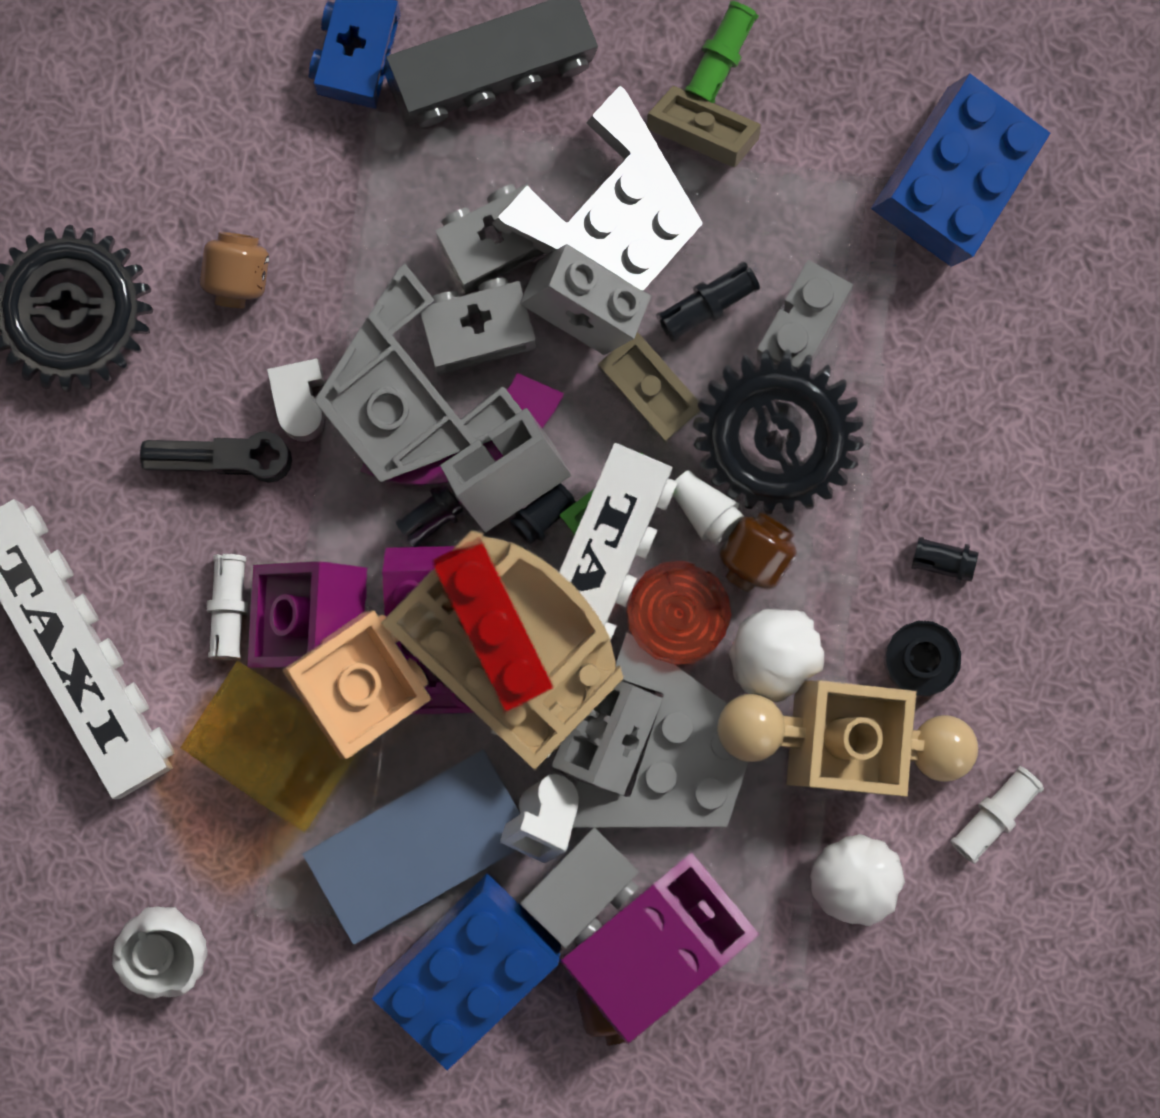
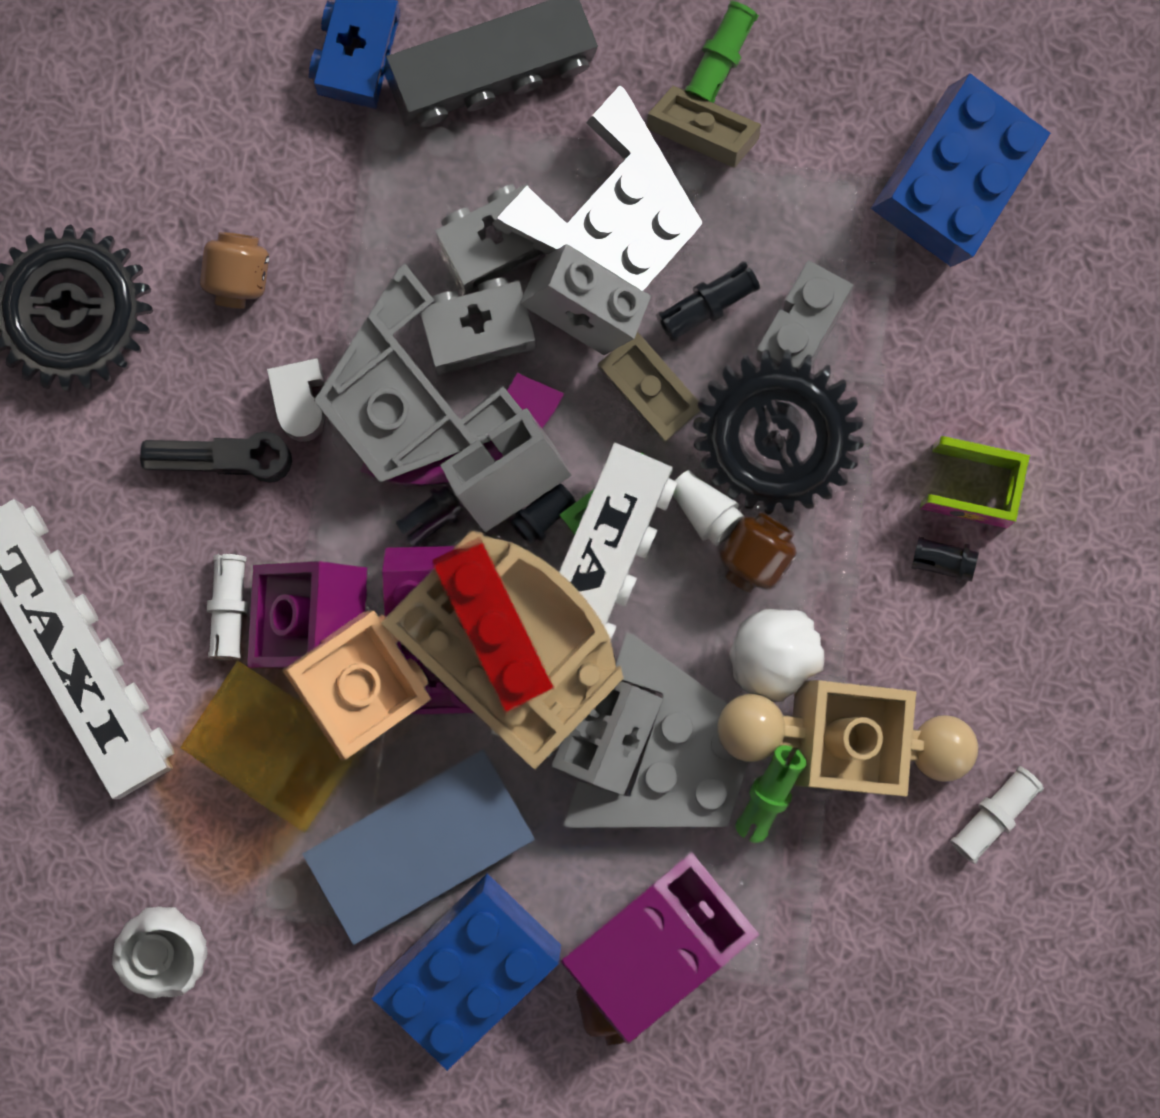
white leg [500,774,579,863] -> none
light grey piece [520,828,639,948] -> none
clear red tile [627,560,732,665] -> none
white hair [810,834,905,926] -> none
black plate [884,620,961,697] -> none
none -> bright green pin [735,745,807,843]
none -> lime piece [920,436,1030,528]

